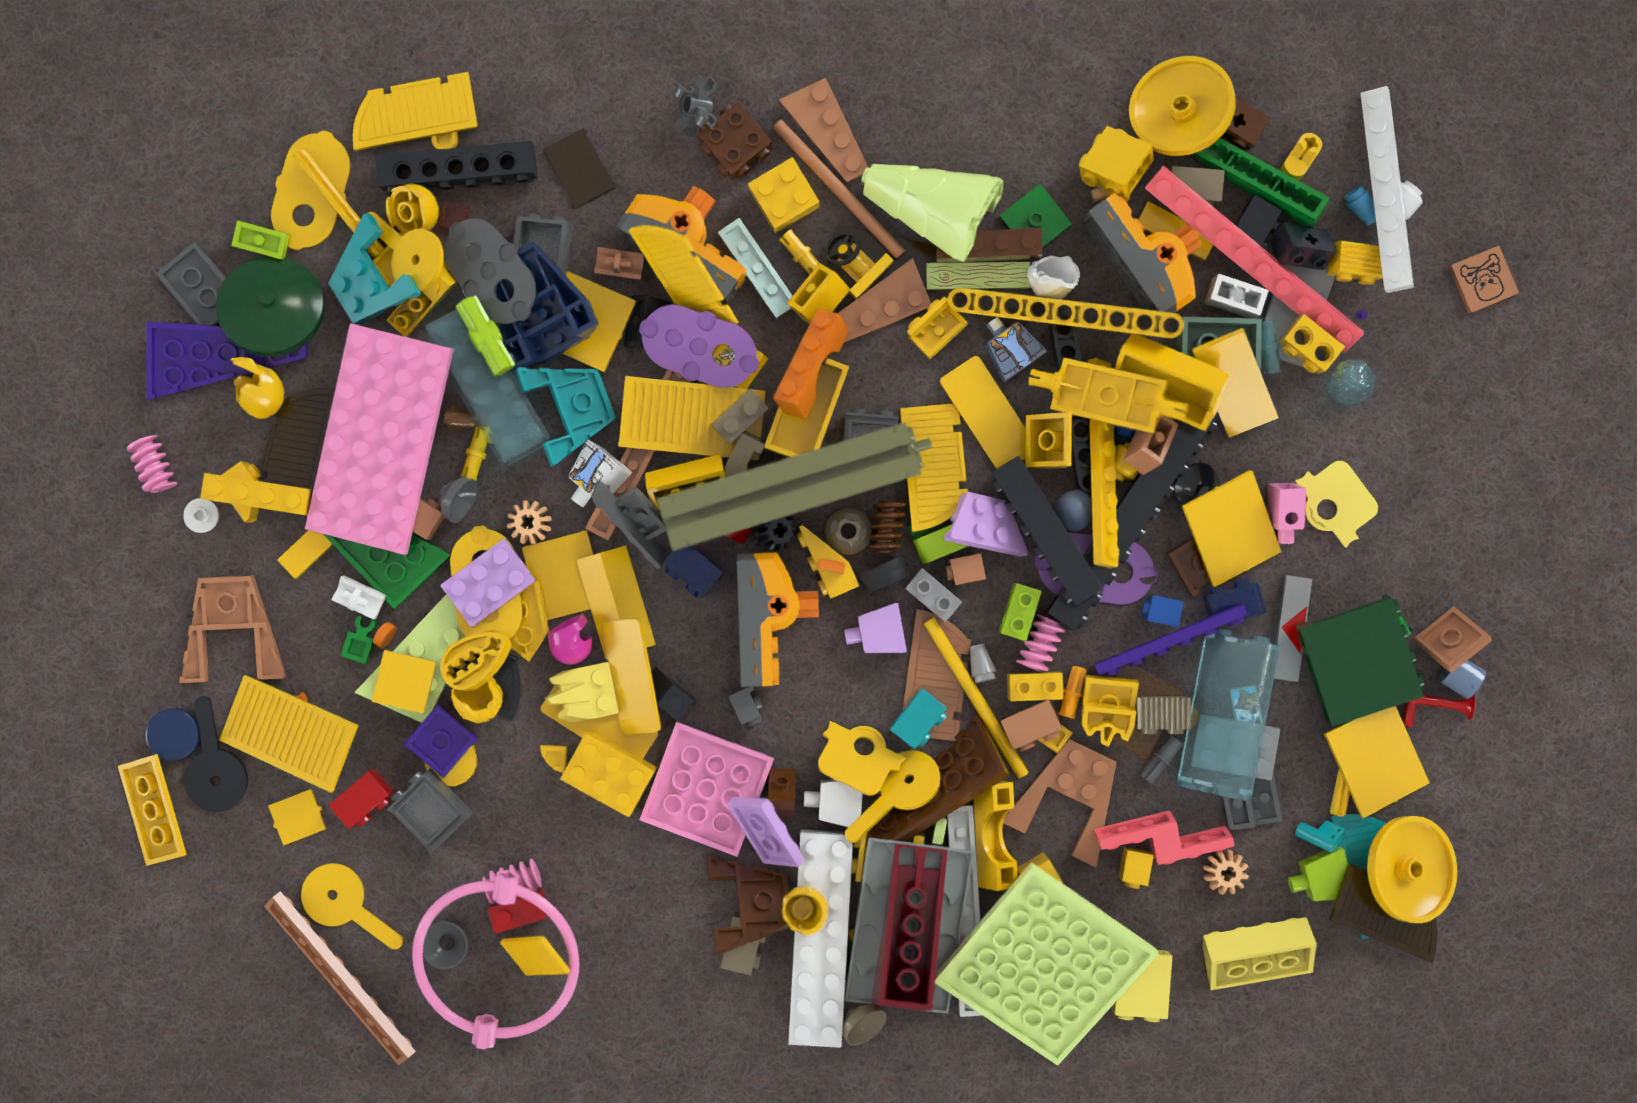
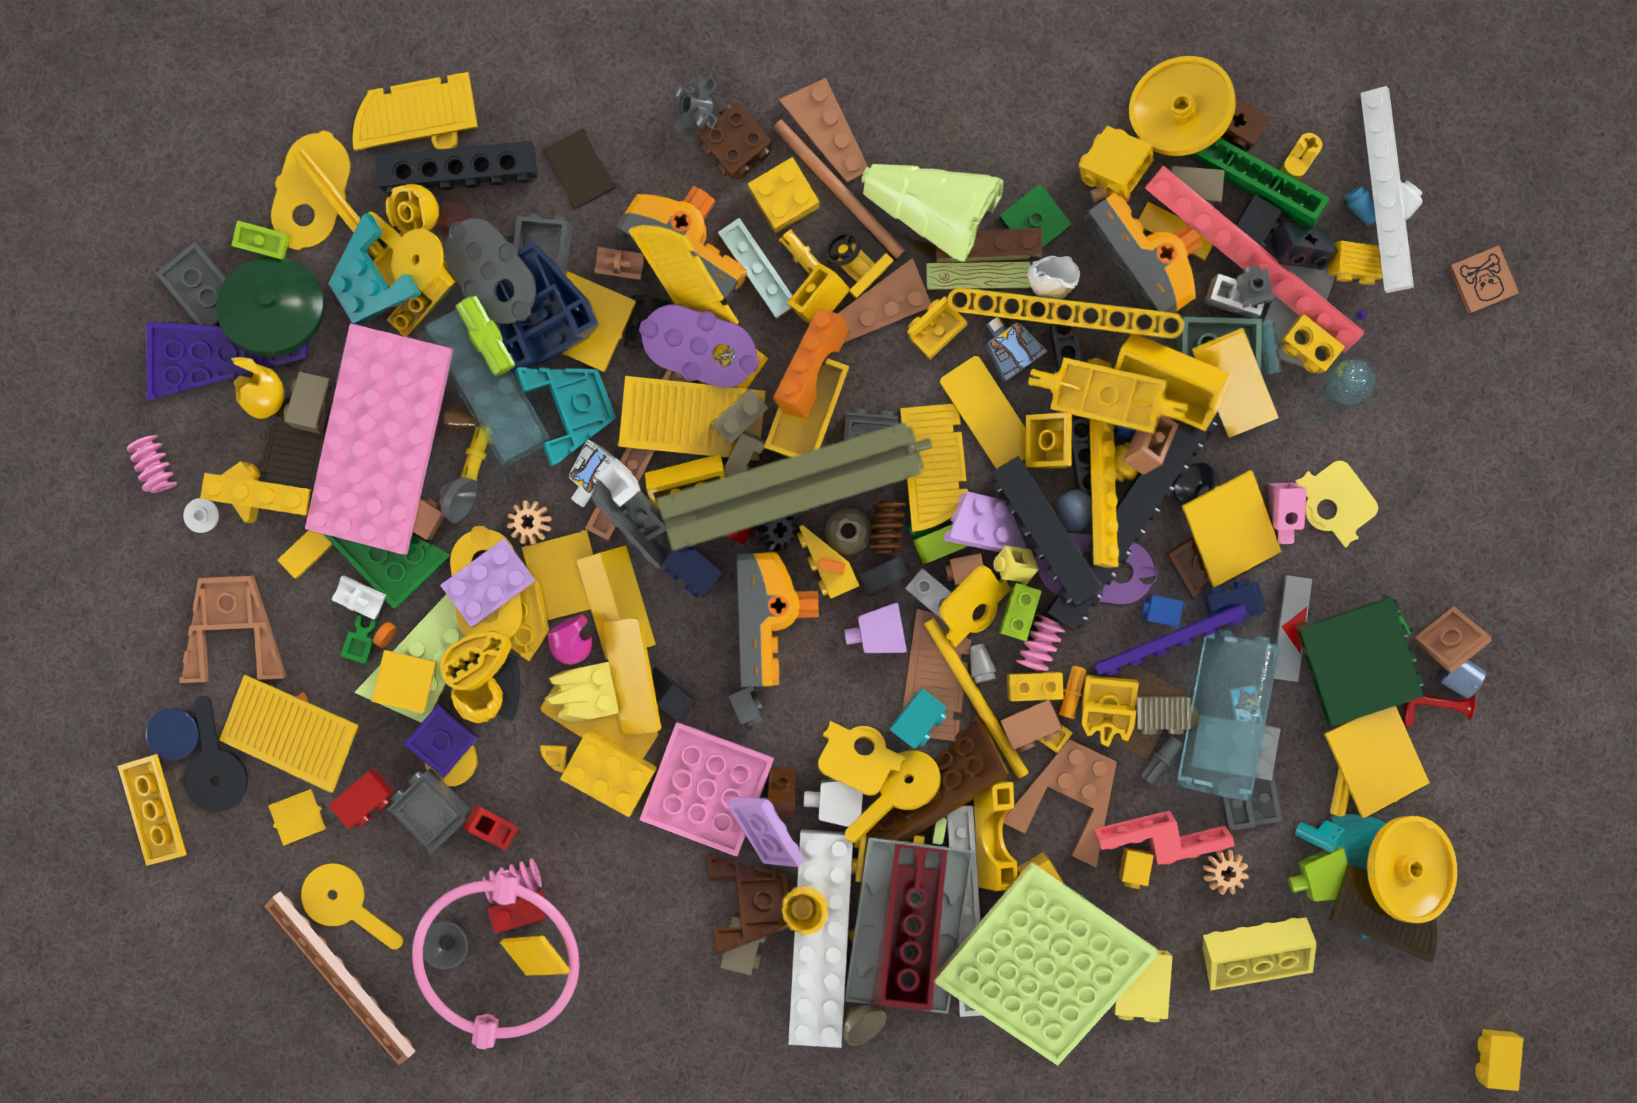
none -> dark tan brick [284,372,336,434]
none -> red brick [462,804,519,851]
none -> white panel [597,458,640,506]
none -> yellow piece [939,566,1012,647]
none -> light yellow brick [993,546,1039,586]
none -> dark grey brick [1236,265,1275,308]
none -> yellow brick [1475,1029,1523,1091]

